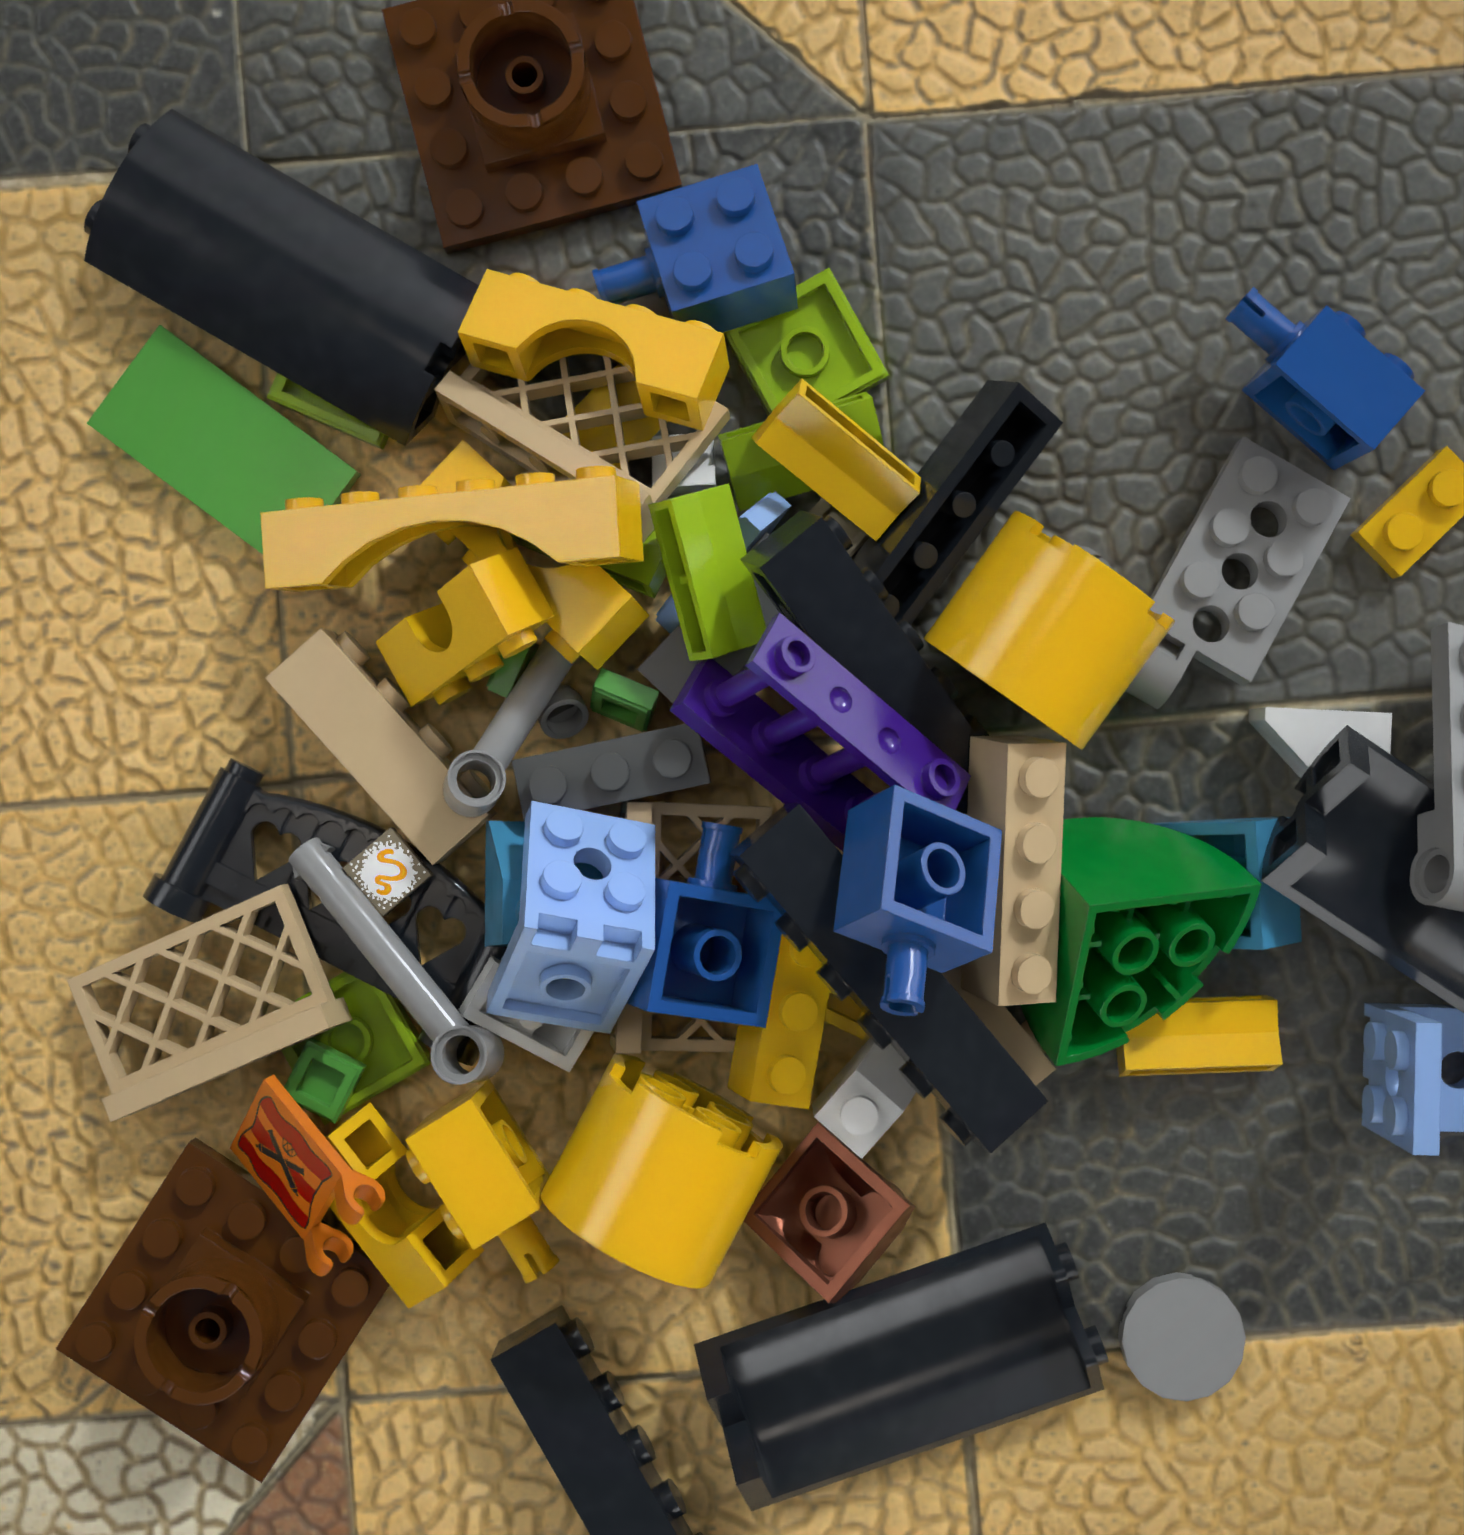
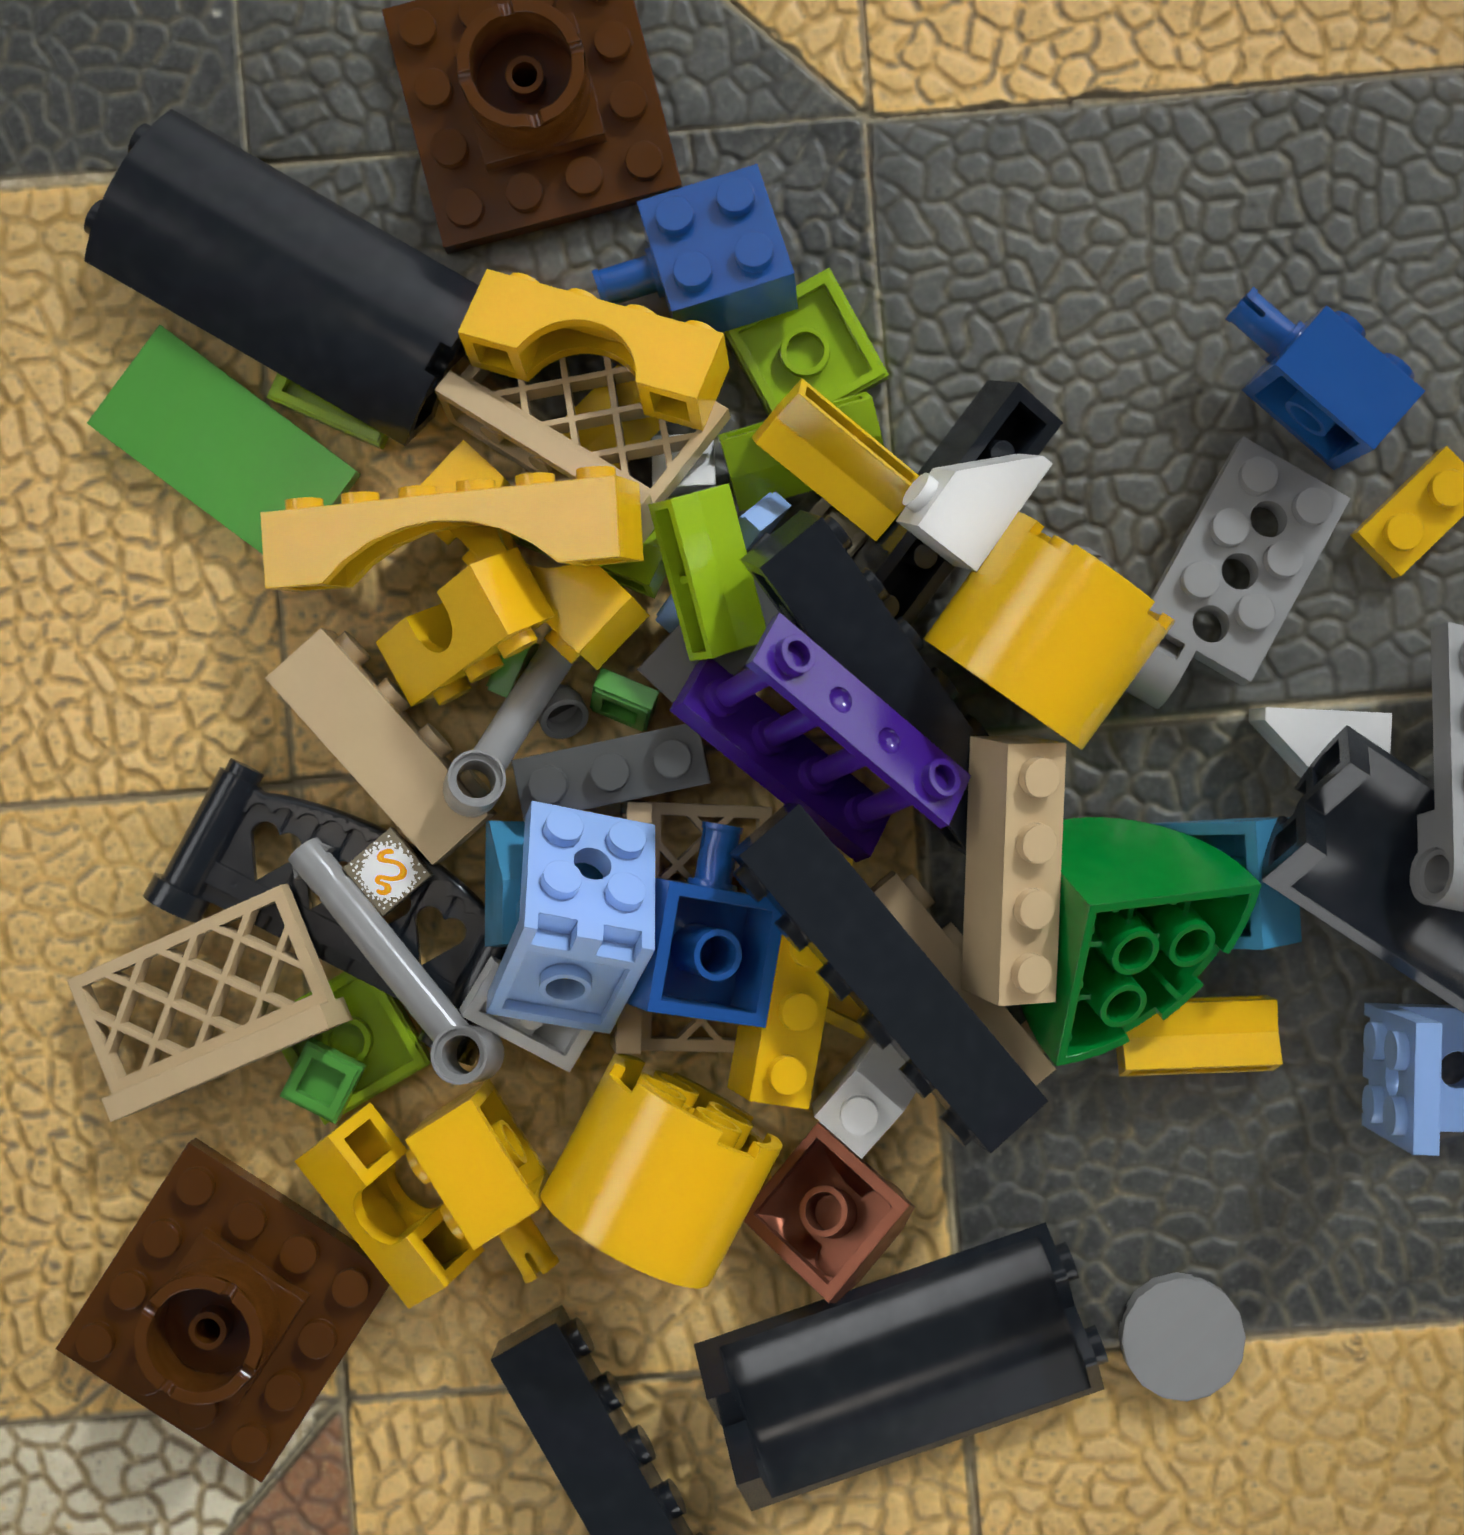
orange flag [230,1074,385,1277] -> none
blue brick [833,785,1002,1016] -> none
none -> white slope [896,454,1053,572]

